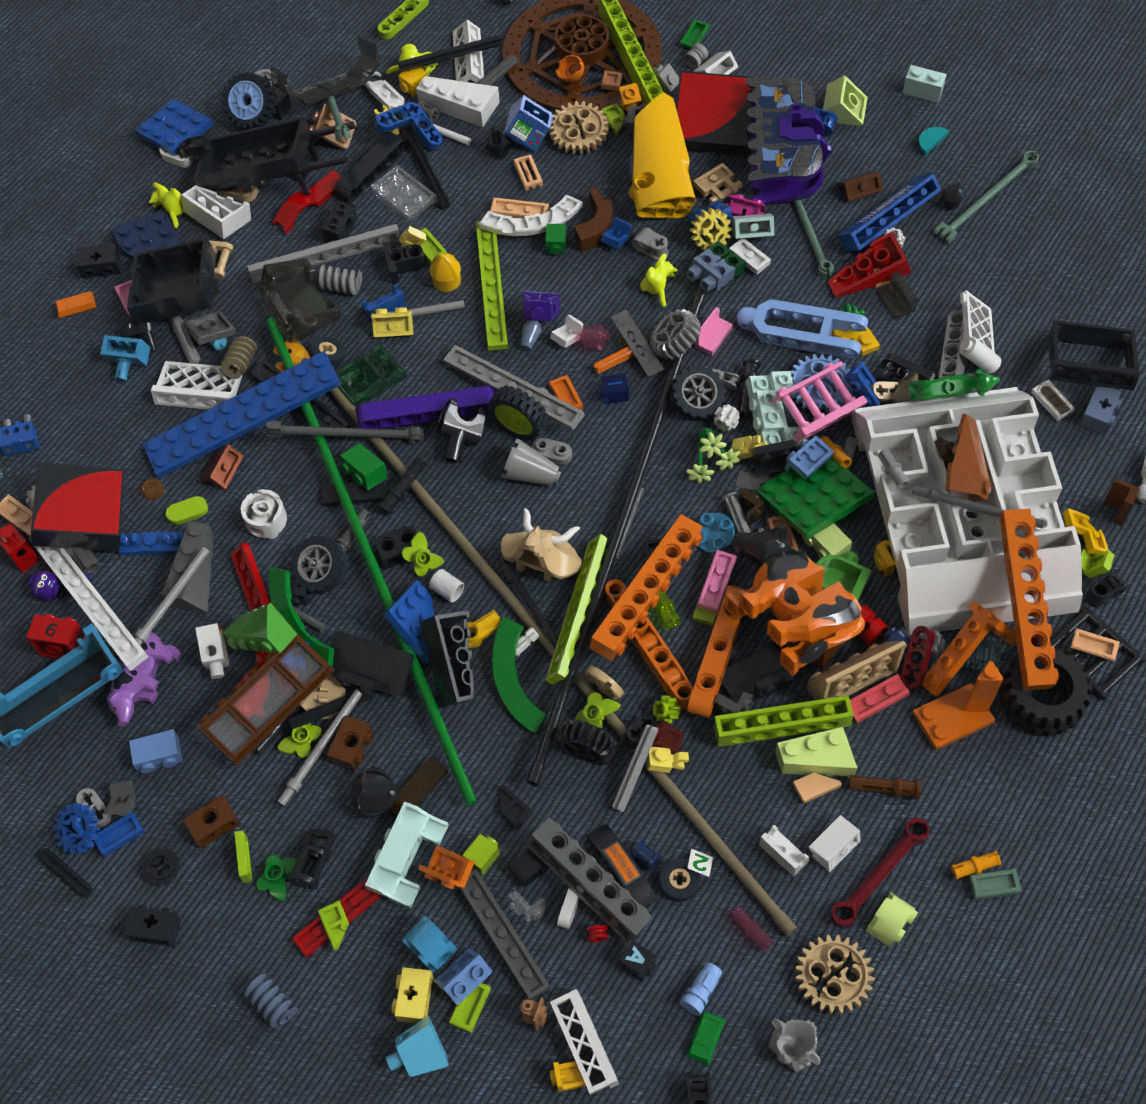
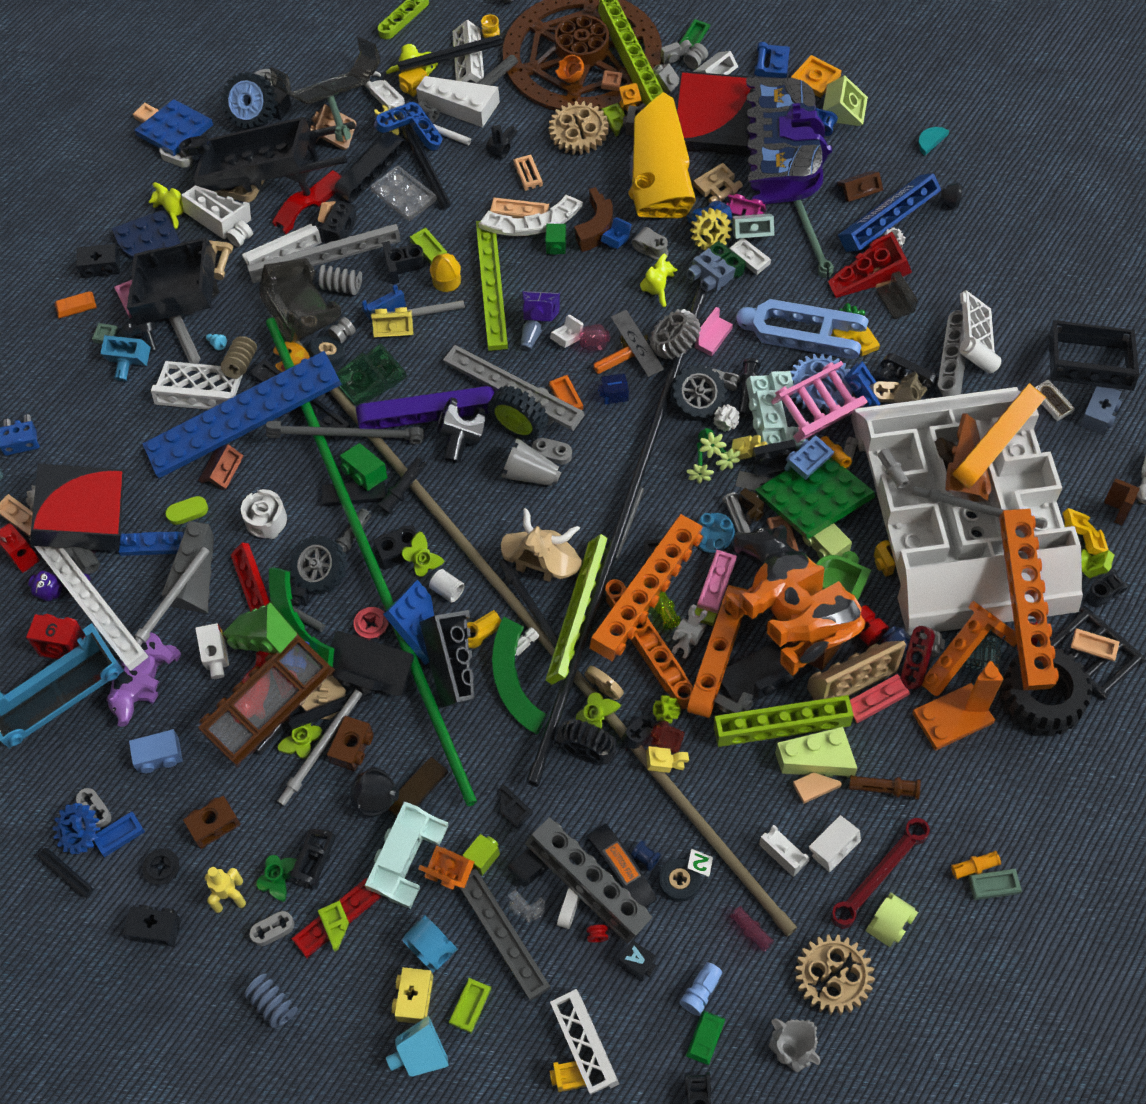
dark grey bracket [107,780,136,816] -> none
clear orange tile [142,479,164,500] -> none
dark grey tile [183,311,236,345] -> none
lime tile [234,830,252,883] -> none
light yellow plate [399,226,426,247] -> none
medium blue bracket [434,948,492,1005] -> none
blue slope [504,95,554,152] -> none
medium nougat hinge [520,997,548,1033] -> none
light grey axle [612,725,658,812] -> none
light aqua brick [903,65,947,103] -> none
green animal [907,368,1000,401] -> none
sand green hinge [933,151,1039,244] -> none
none -> sand green tile [92,323,118,344]
none -> light nougat tile [133,103,159,123]
none -> light yellow plant [205,867,246,913]
none -> white wheel [226,220,253,247]
none -> white fence [242,224,322,266]
none -> light grey beam [250,911,295,946]
none -> light nougat tile [318,201,336,223]
none -> light grey wheel [328,317,356,343]
none -> coral gear [354,607,389,640]
none -> yellow wheel [481,14,500,39]
none -> light grey plate [661,40,692,65]
none -> light grey pin [672,604,708,659]
none -> blue plate [754,42,790,78]
none -> light orange plate [791,55,842,98]
none -> light orange beam [952,383,1046,489]

